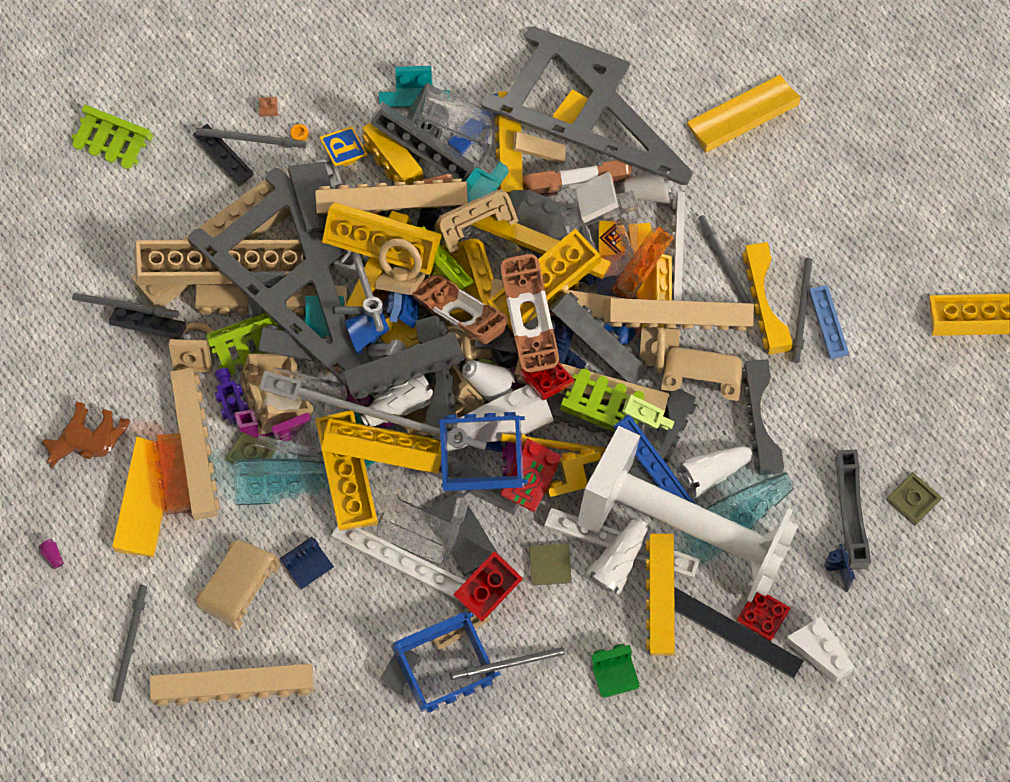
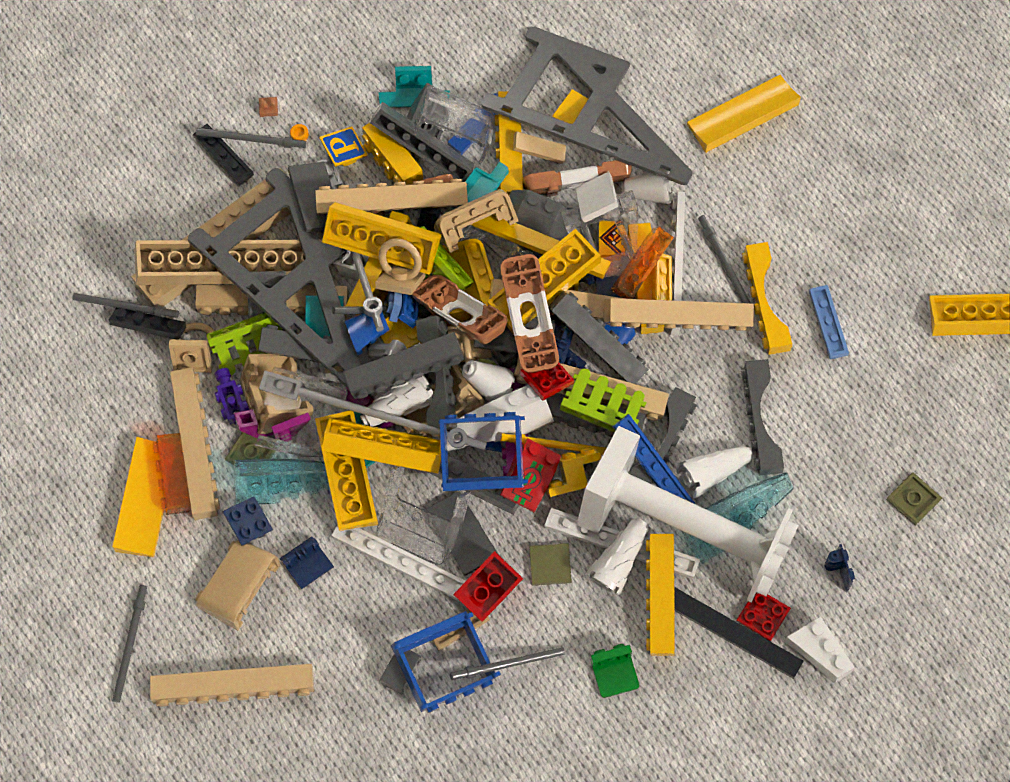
magenta cone [38,539,64,569] -> none
dark orange animal [42,401,131,468] -> none
lime fence [71,104,153,169] -> none
yellowish green plate [622,395,674,430] -> none
tan tile [640,327,680,373] -> none
tan windscreen [661,347,742,401] -> none
dark grey bar [792,258,812,363] -> none
dark grey arch [835,449,871,570] -> none
none -> dark blue hinge [222,496,273,546]

